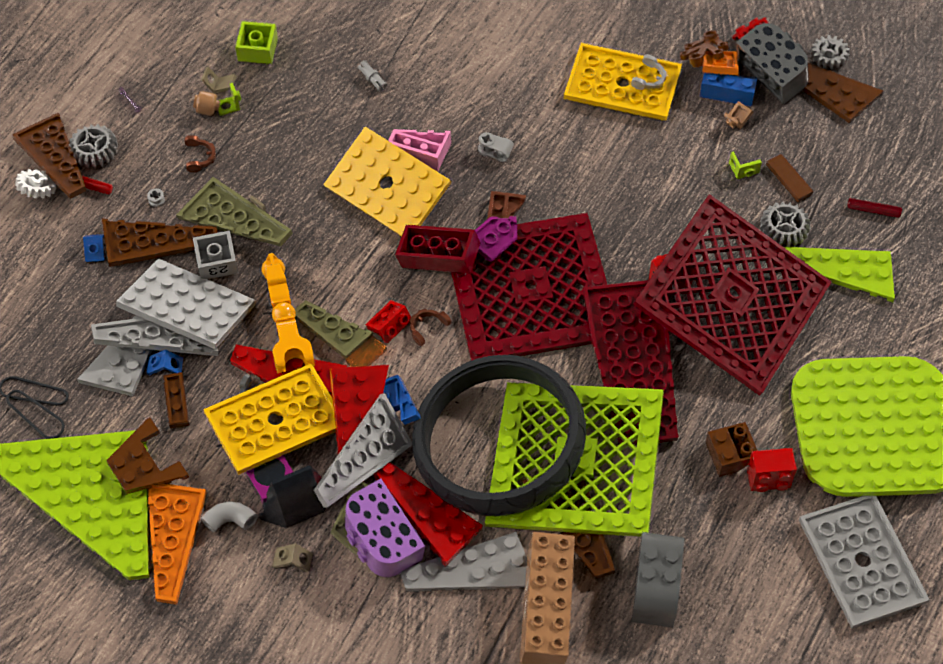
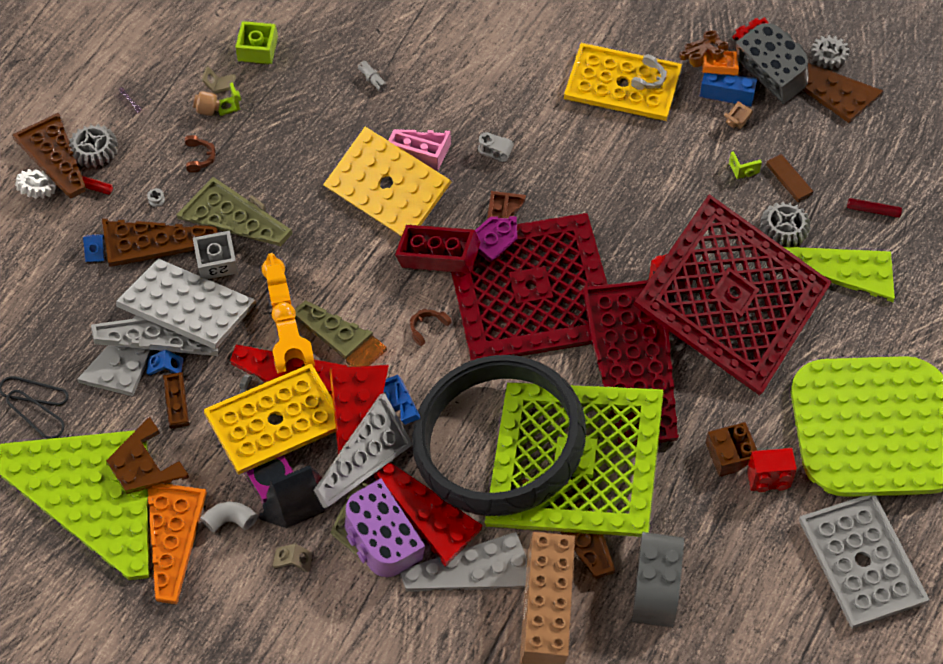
red bracket [365,300,411,343] -> none

